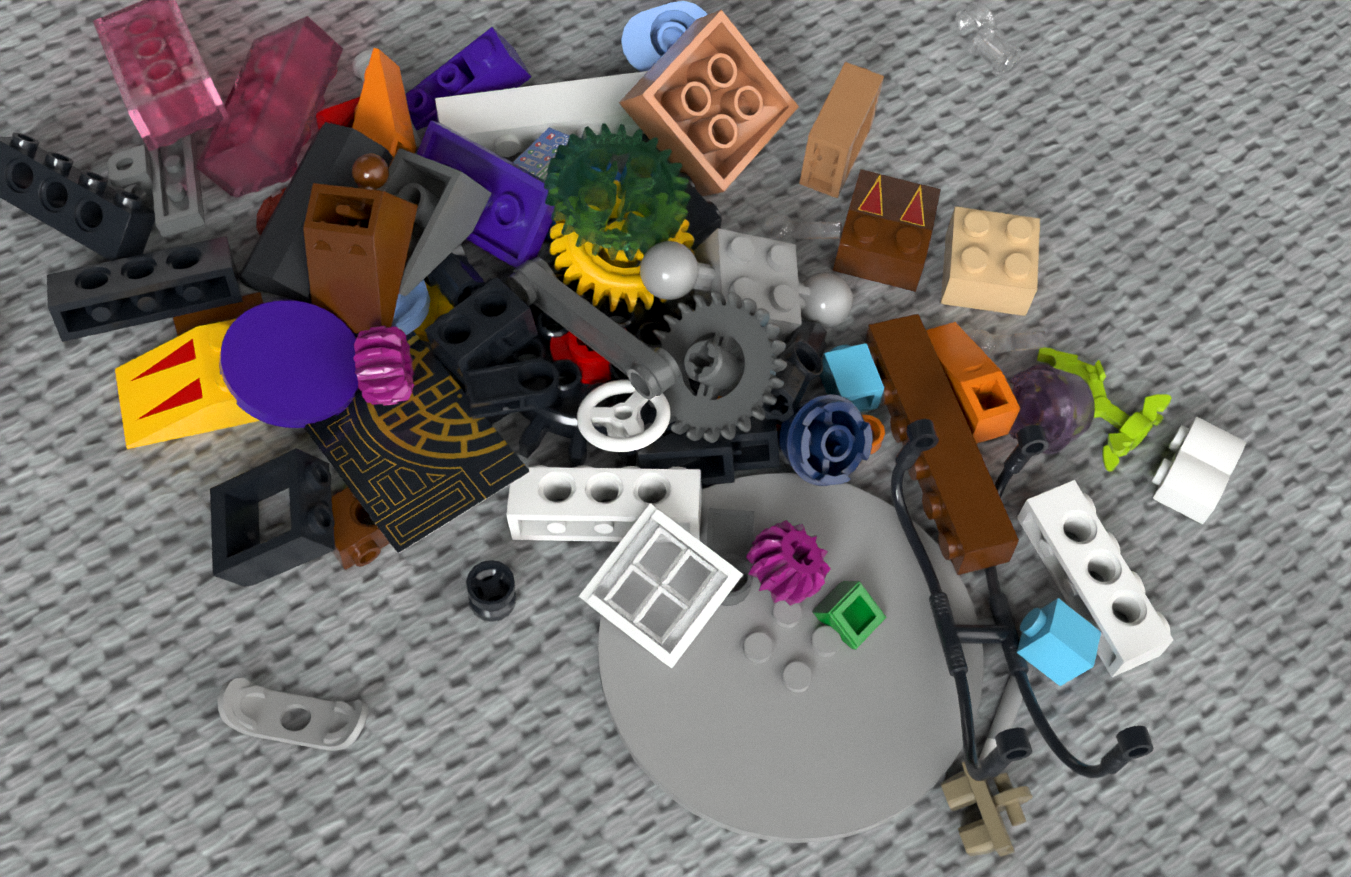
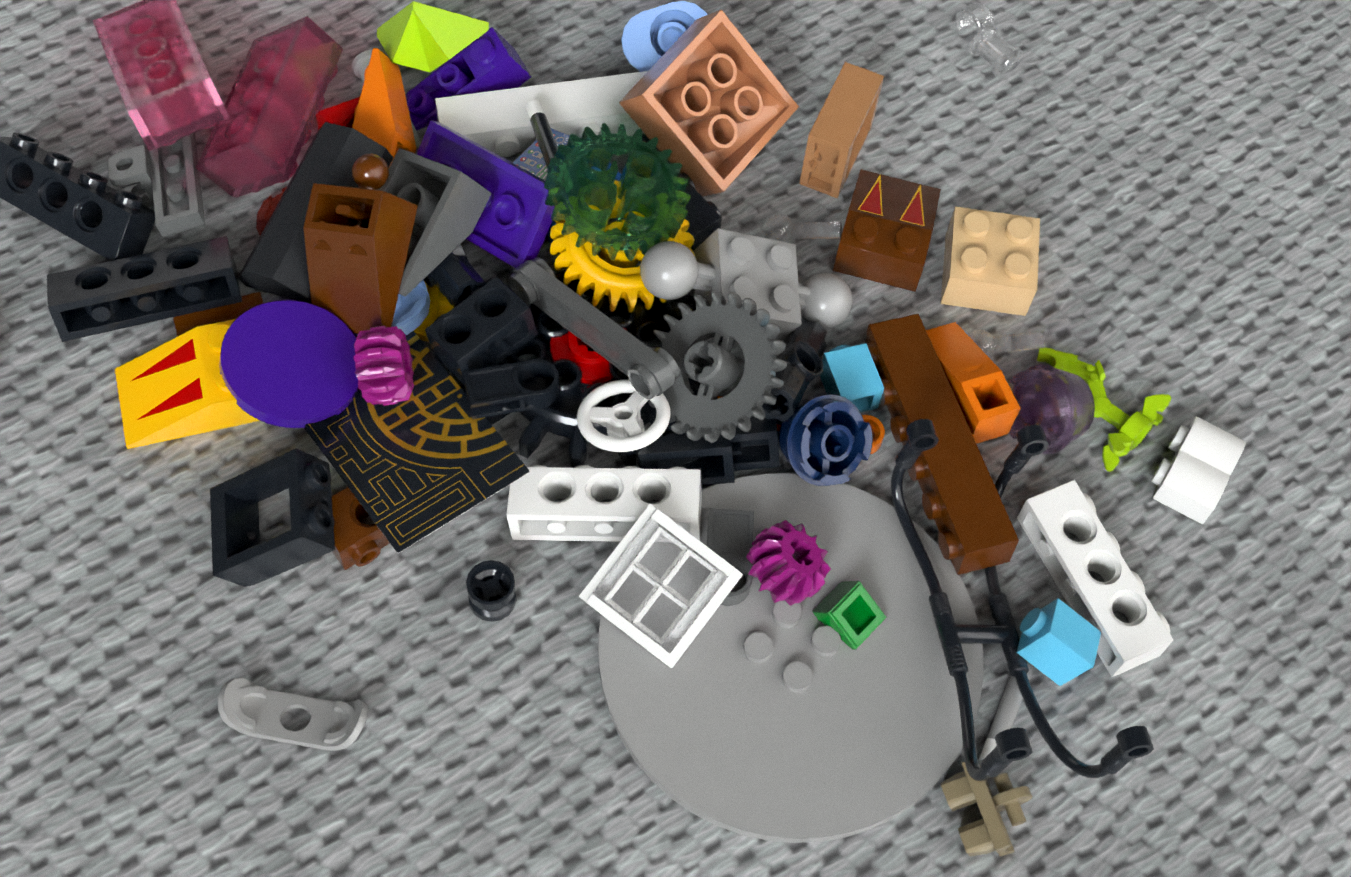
none -> slope [377,1,489,72]
none -> black bar [525,99,573,194]

